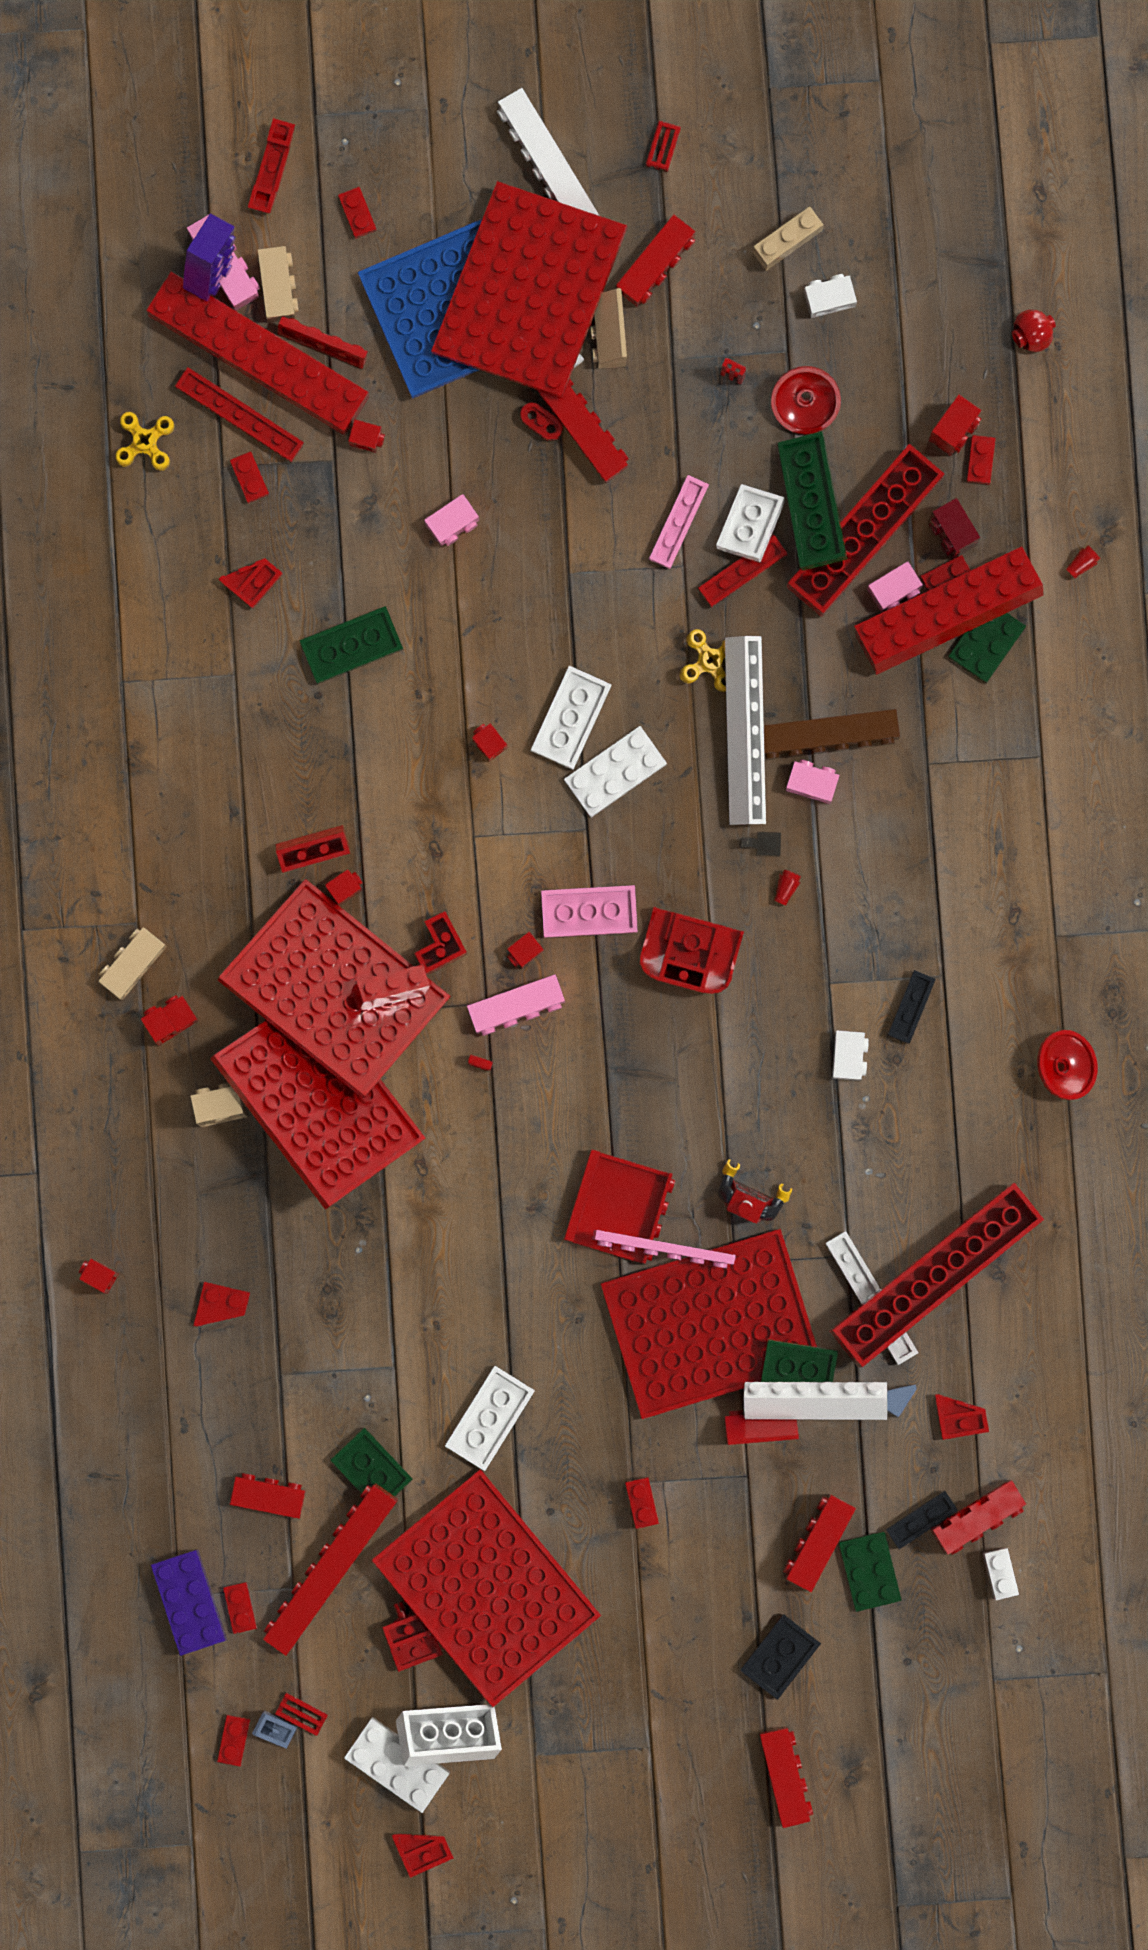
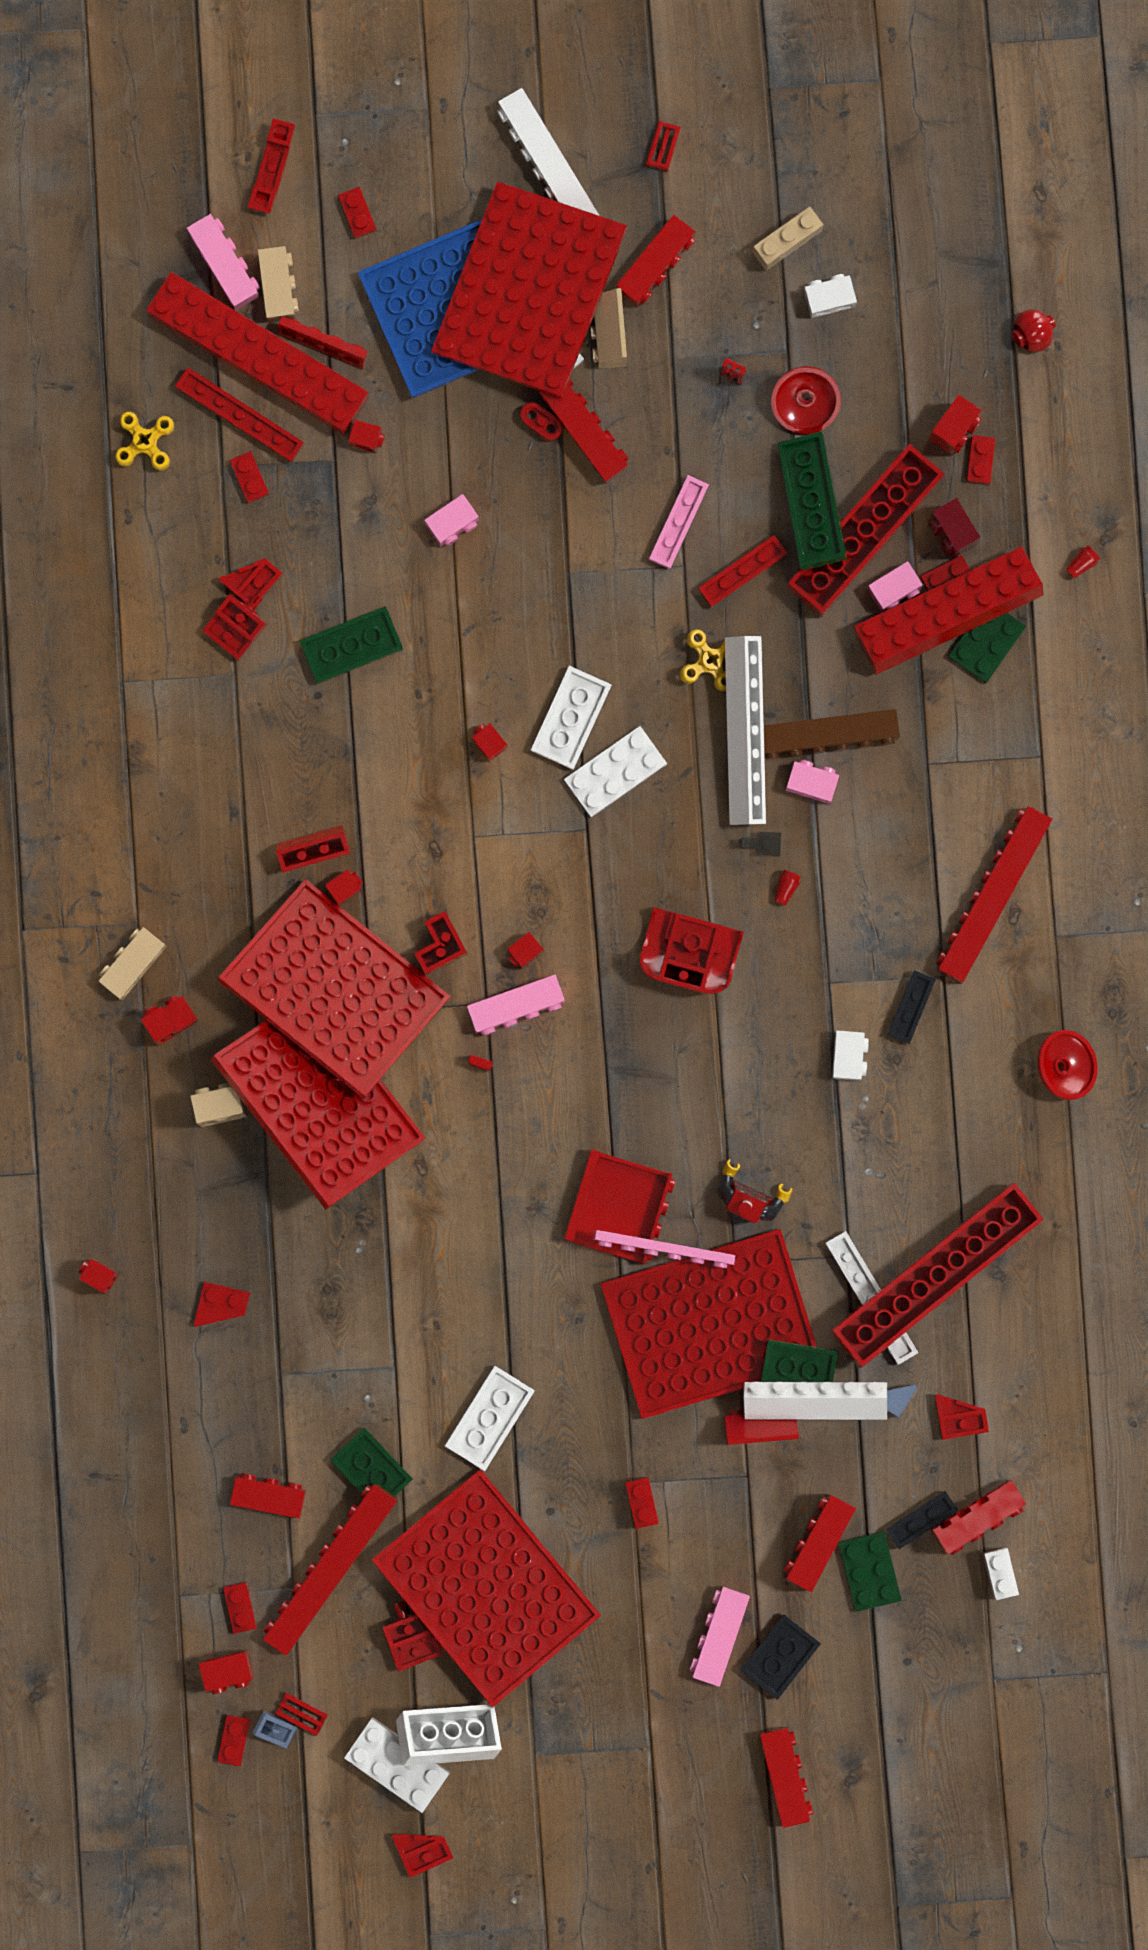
dark purple brick [151,1550,227,1656] -> none
dark purple brick [183,213,236,301] -> none
red brick [351,964,430,1012] -> none
bright pink plate [541,885,637,938] -> none
white plate [716,484,785,562] -> none
none -> red brick [199,1650,255,1695]
none -> red plate [202,593,268,660]
none -> bright pink brick [689,1586,750,1687]
none -> red brick [936,806,1053,984]

